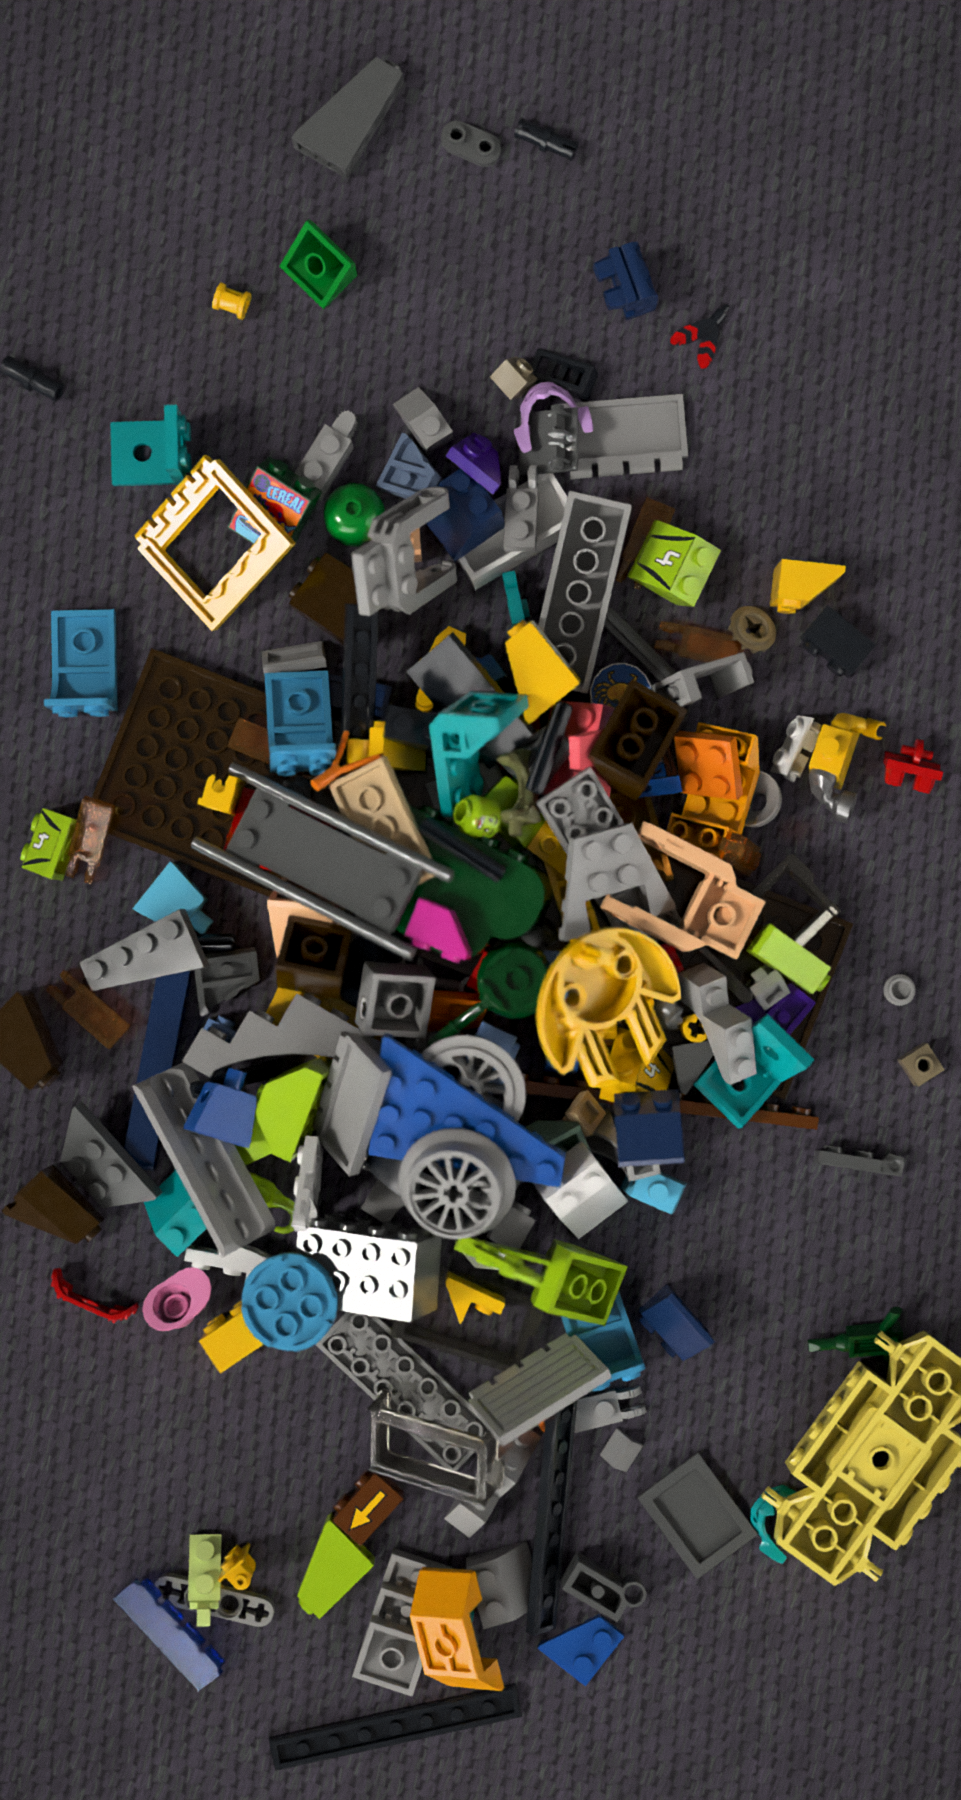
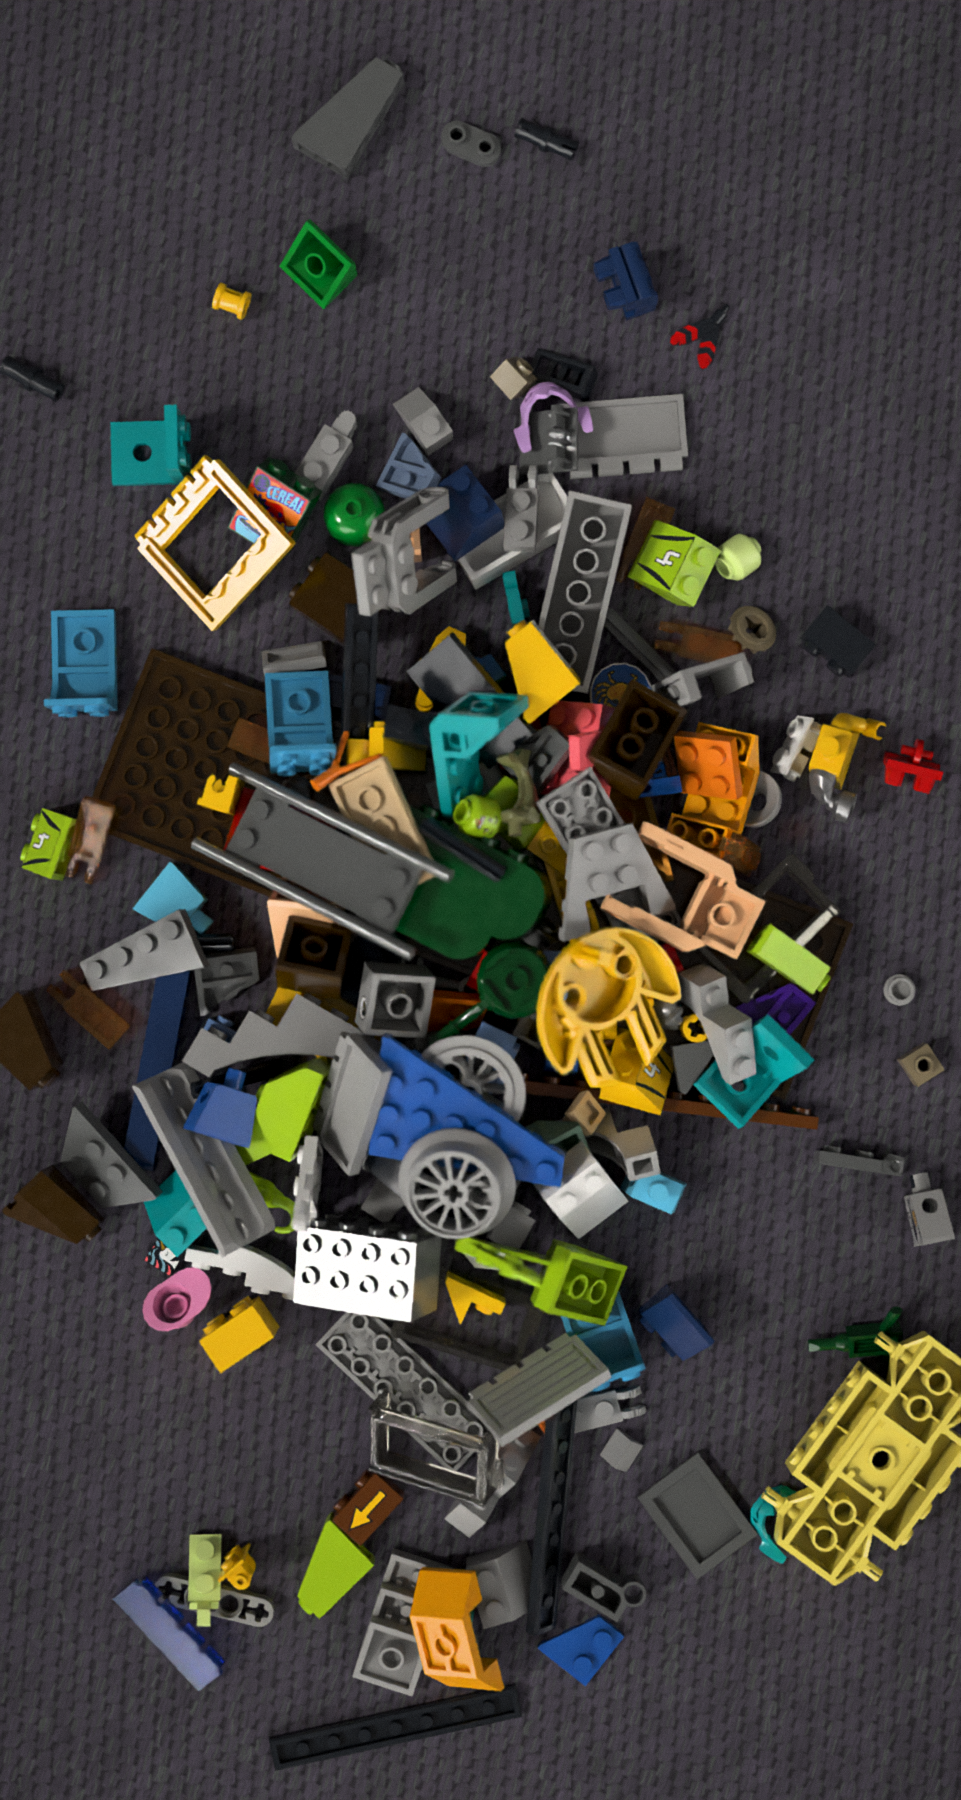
red piece [51,1267,139,1323] -> none
dark azure tile [241,1253,338,1352] -> none
dark pink slope [405,898,473,963] -> none
dark purple wing [446,432,501,495] -> none
black axle [525,701,572,794] -> none
dark blue slope [614,1089,684,1167] -> none
light grey tile [750,967,790,1011] -> none
yellow slope [770,559,846,614] -> none
none -> tile [144,1238,187,1277]
none -> dark grey leg [511,1014,542,1049]
none -> yellowish green head [715,534,762,581]
none -> light grey torso [904,1172,955,1247]

